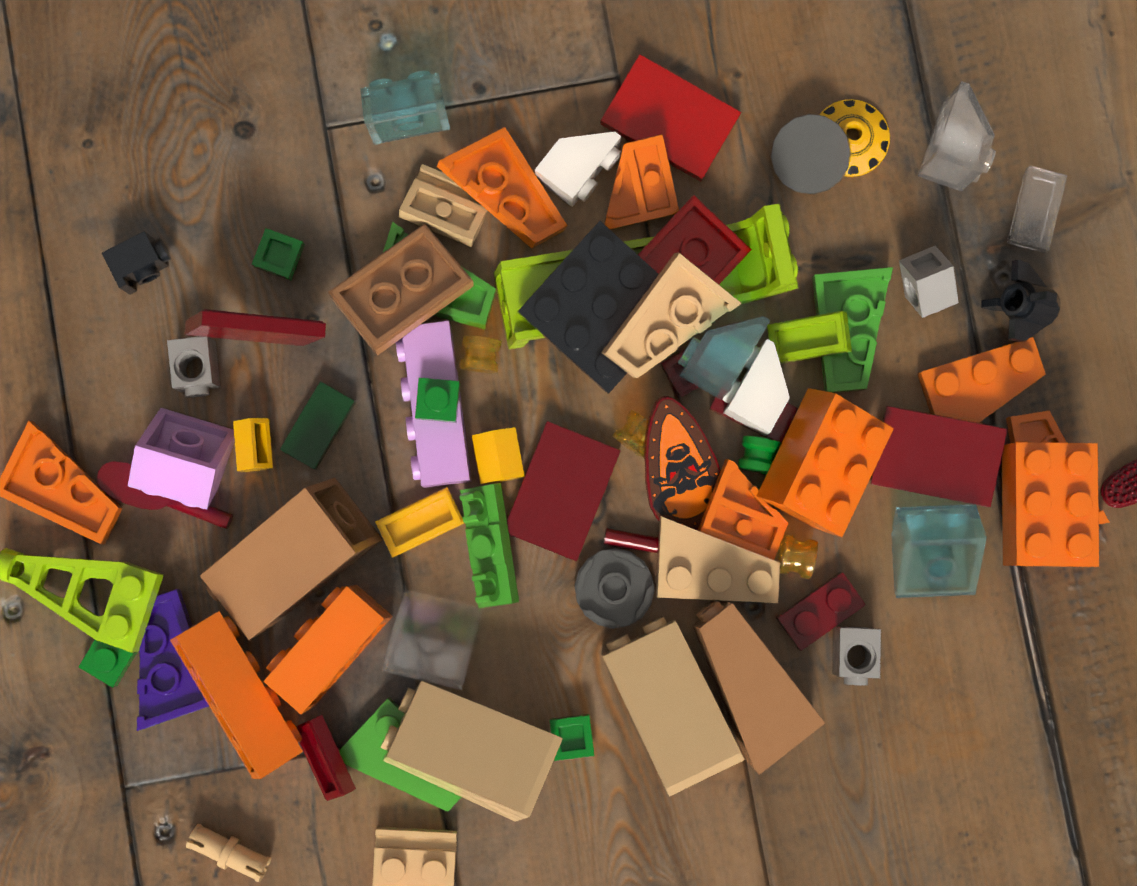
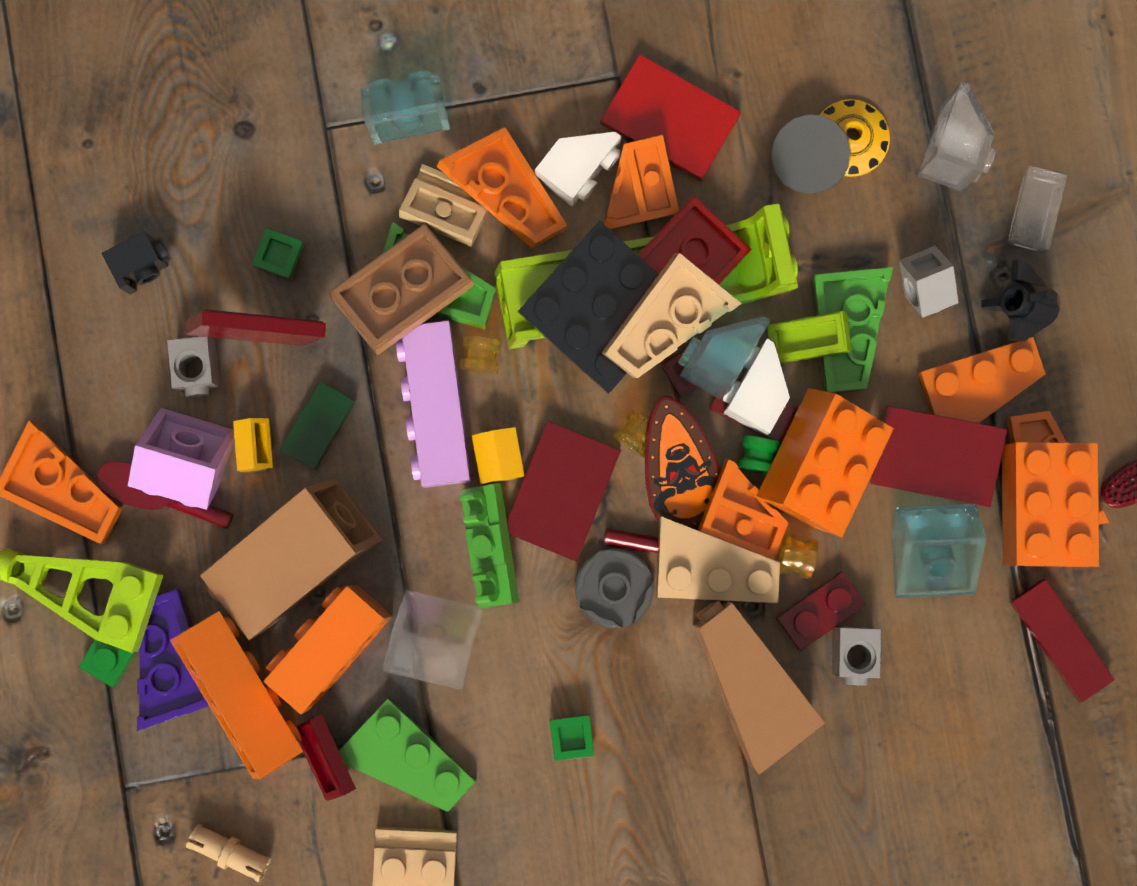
yellow tile [375,487,464,558] -> none
tan slope [380,681,563,822] -> none
green plate [415,378,460,423] -> none
tan slope [602,617,745,797] -> none
none -> dark red tile [1009,579,1115,702]

